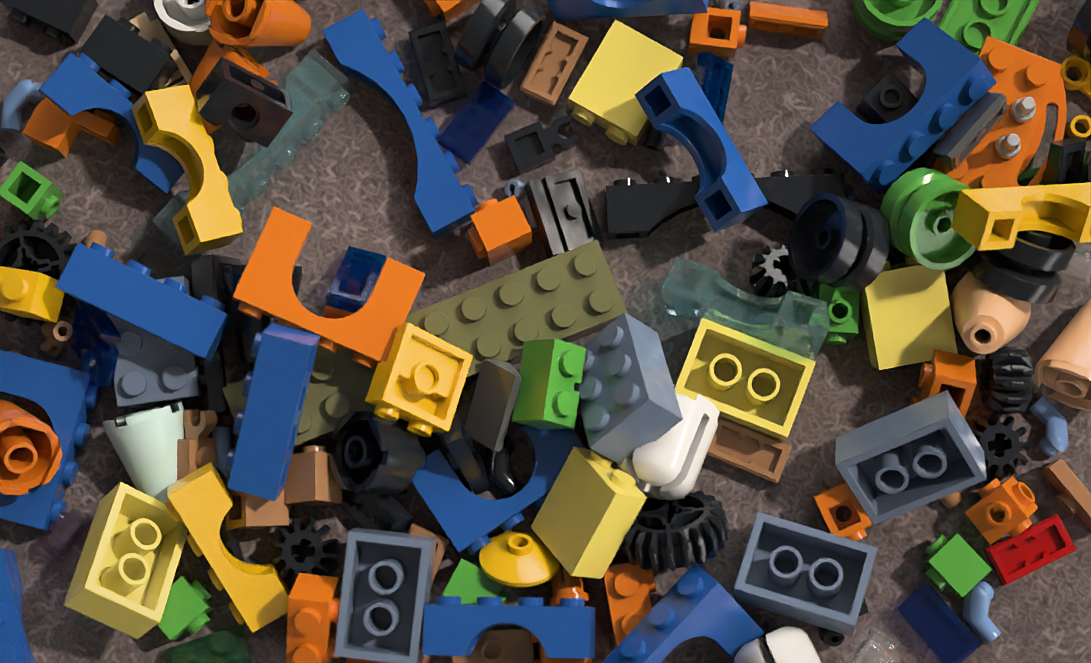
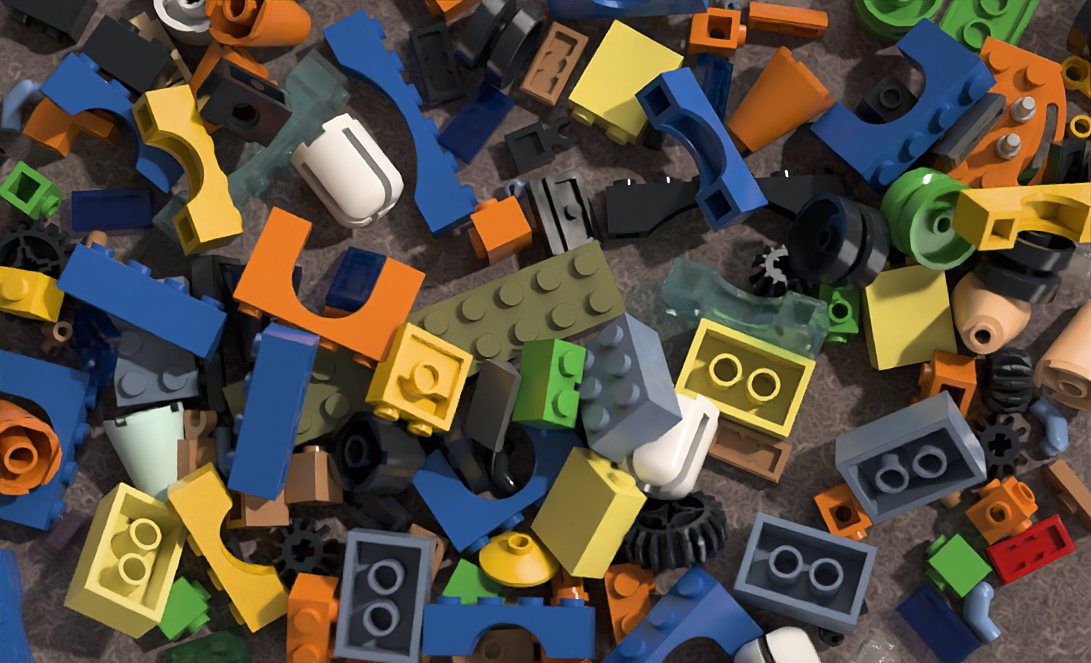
none -> clear blue plate [71,187,154,233]
none -> white cylinder [290,113,404,229]
none -> orange cone [726,45,836,153]

